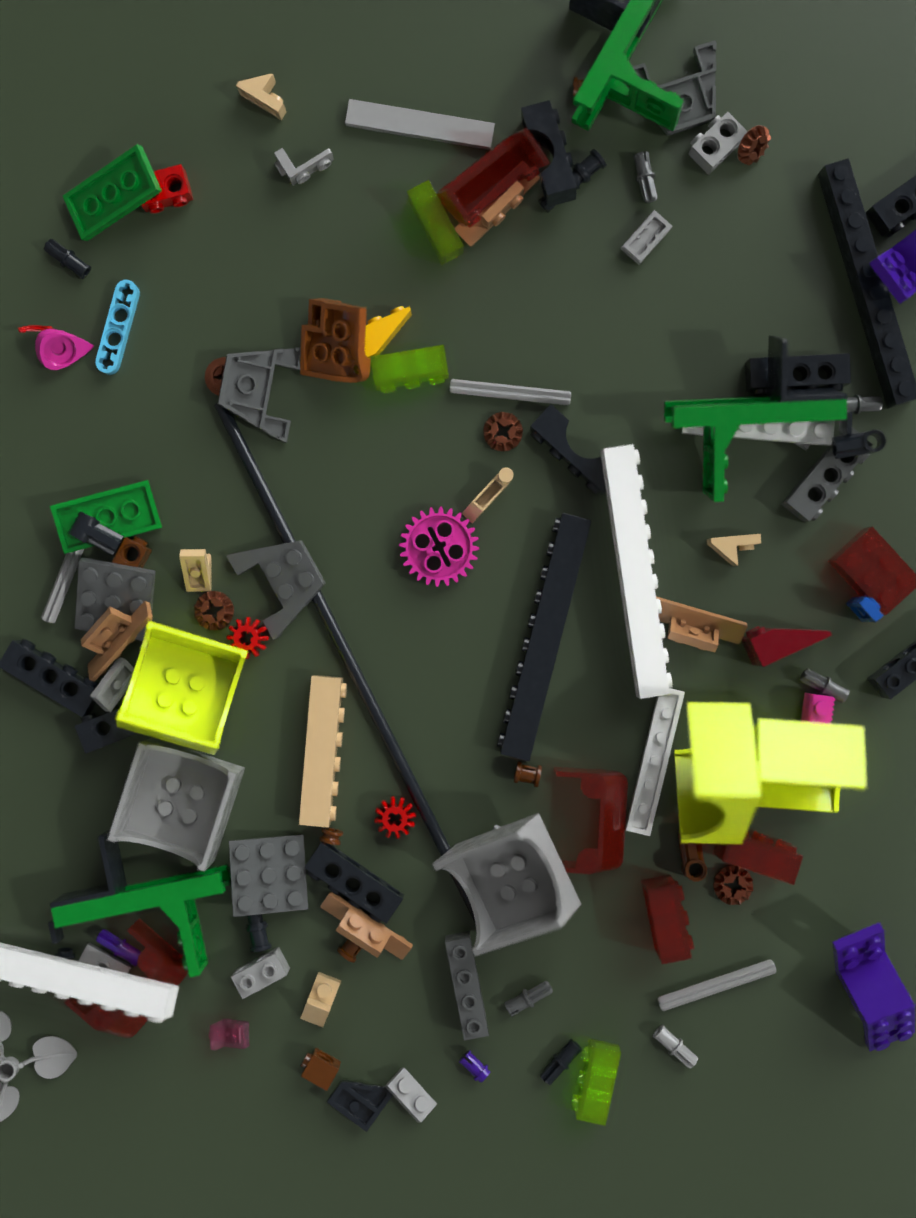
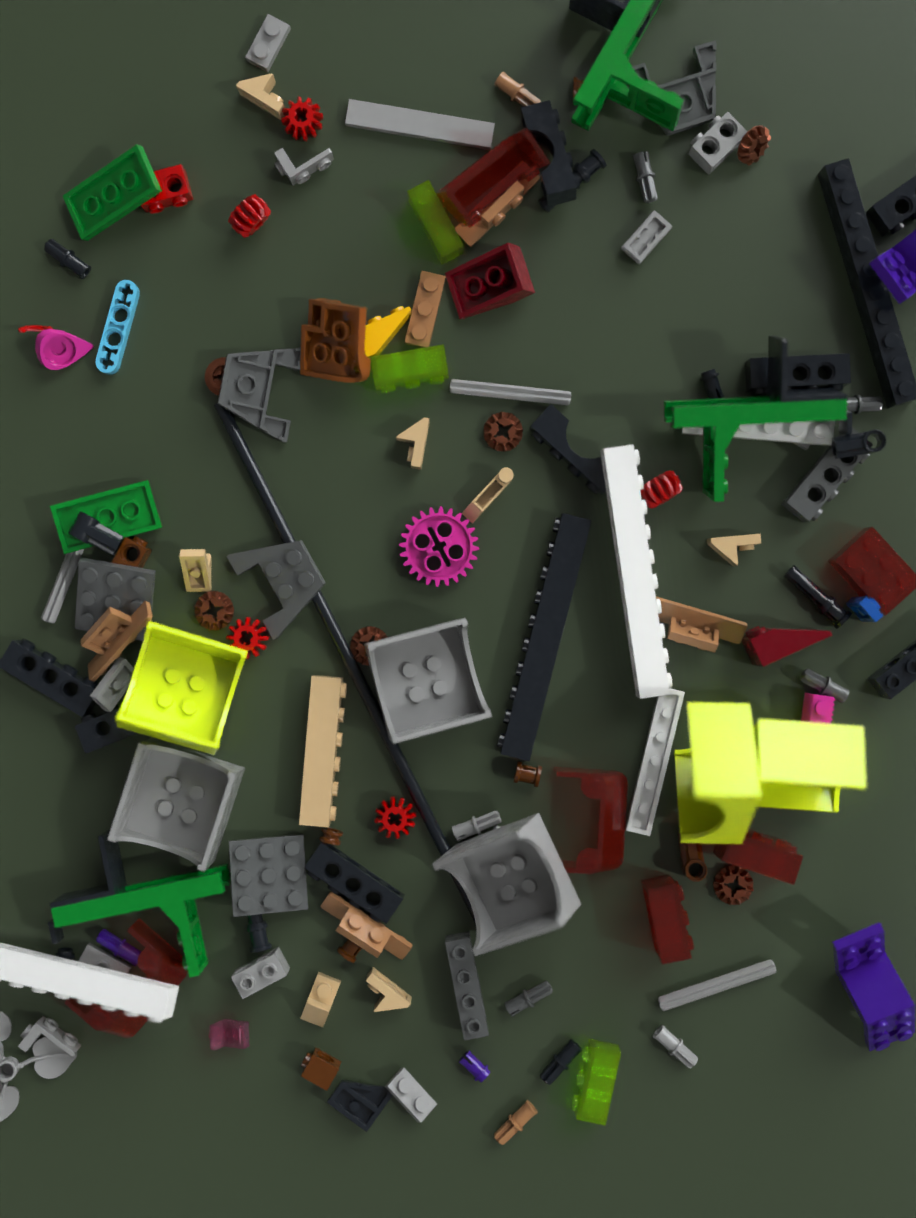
none -> light grey bracket [18,1016,81,1056]
none -> red gear [228,194,271,238]
none -> light grey plate [245,14,291,72]
none -> red gear [281,96,324,141]
none -> copper gear [350,626,388,666]
none -> light grey container [364,618,492,744]
none -> tan slope [366,967,412,1012]
none -> tan slope [396,417,430,470]
none -> medium nougat plate [405,271,446,350]
none -> dark red slope [445,243,535,319]
none -> light grey axle [452,811,502,841]
none -> medium nougat axle [494,72,541,107]
none -> medium nougat axle [494,1100,538,1145]
none -> red gear [640,470,683,508]
none -> black pin [700,369,724,399]
none -> black pin [784,565,852,629]

